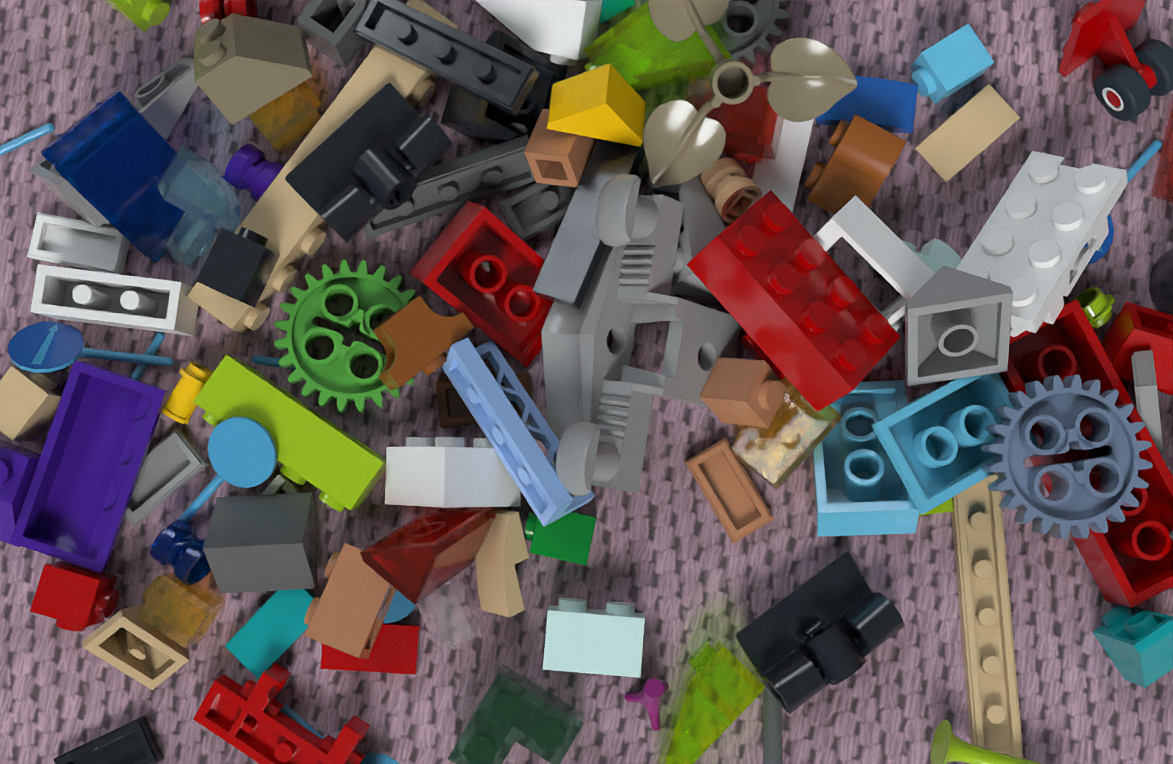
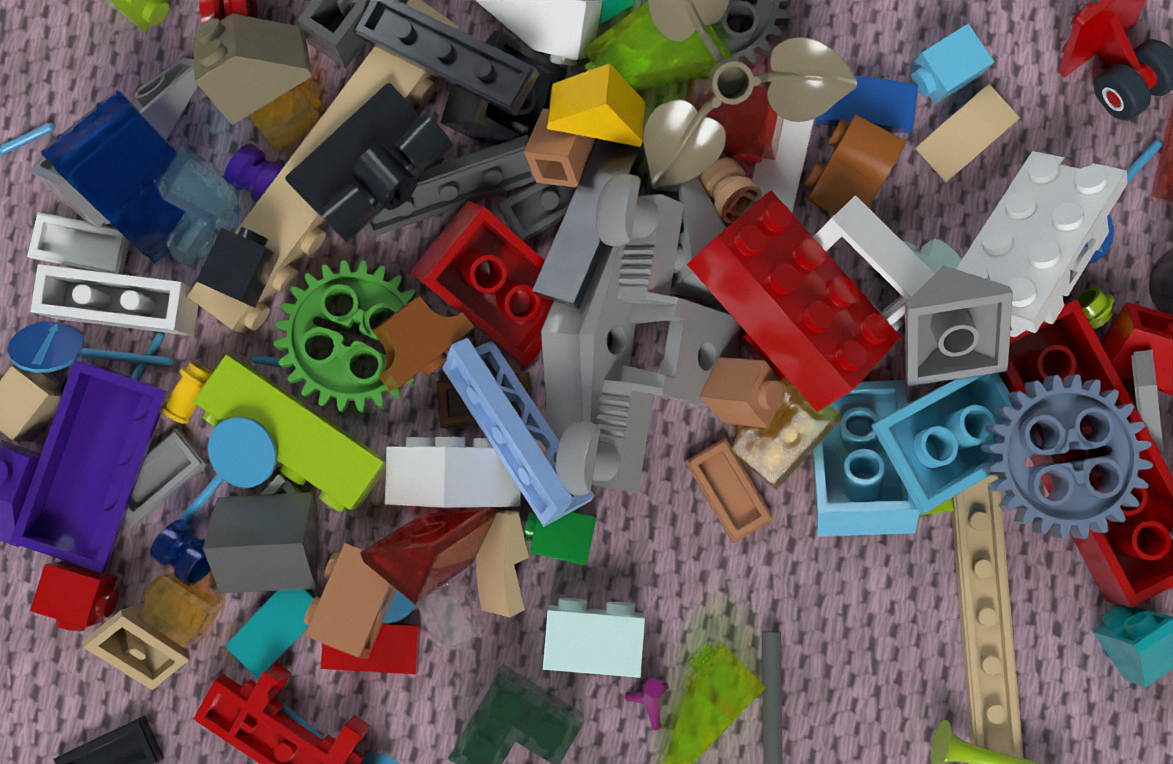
black panel [735,552,904,714] -> none

